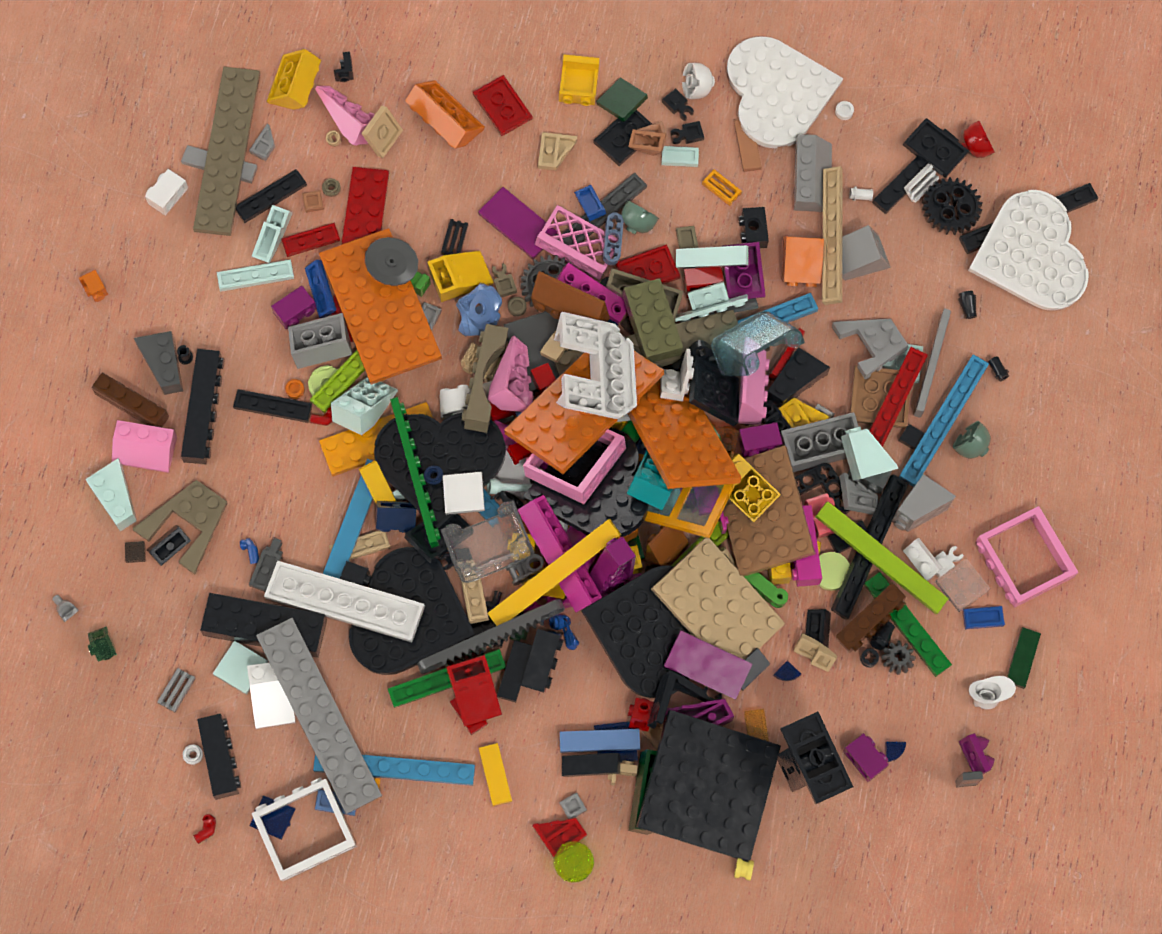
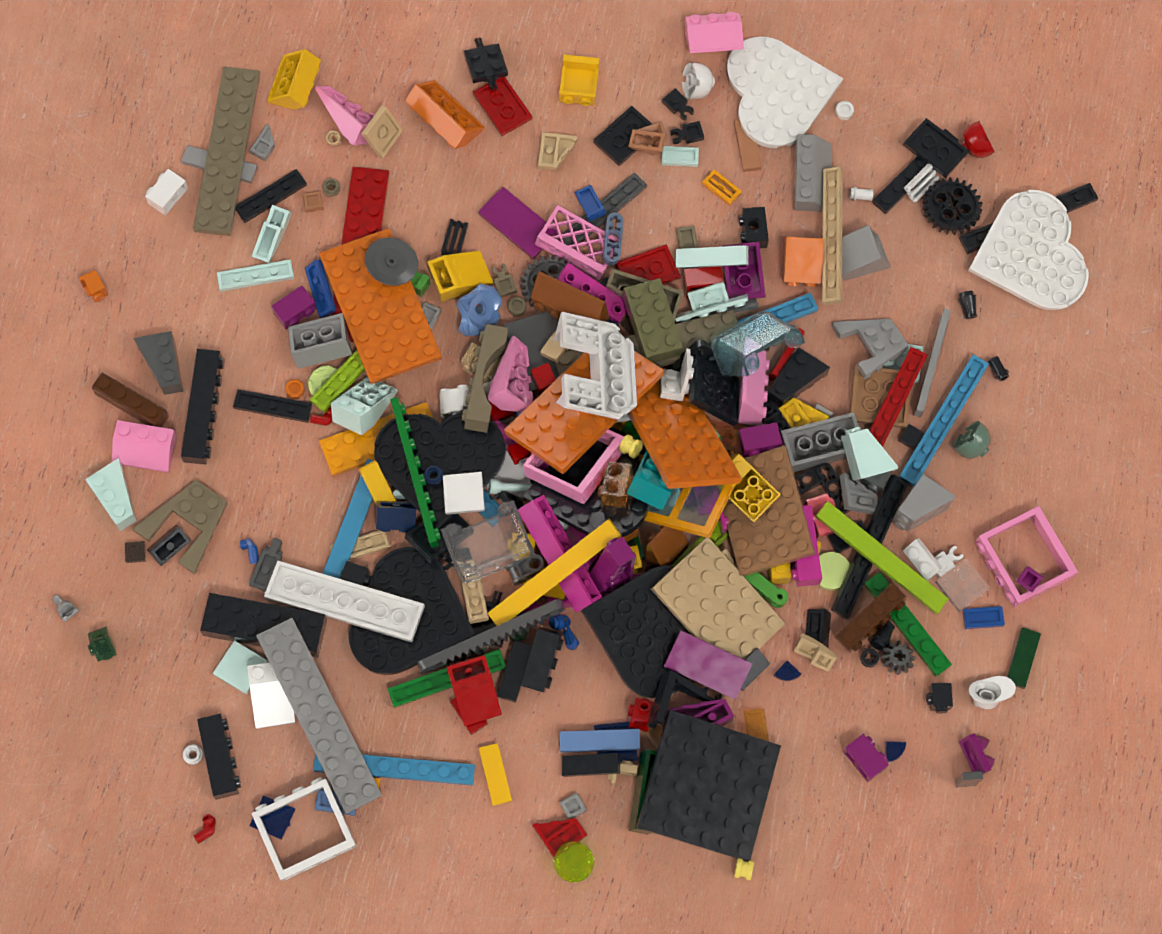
light grey tile [157,668,196,712] -> none
black pin [177,345,193,365] -> none
red tile [281,222,340,257] -> none
black bracket [334,52,354,82] -> none
dark green tile [596,77,648,122] -> none
sand green cylinder [622,200,659,235] -> none
black brick [777,711,854,804] -> none
none -> black plate [464,38,508,91]
none -> clear orange brick [598,462,633,508]
none -> light yellow wheel [619,435,643,459]
none -> bright pink slope [685,12,744,53]
none -> black brick [926,683,953,714]
none -> magenta slope [1016,565,1044,593]

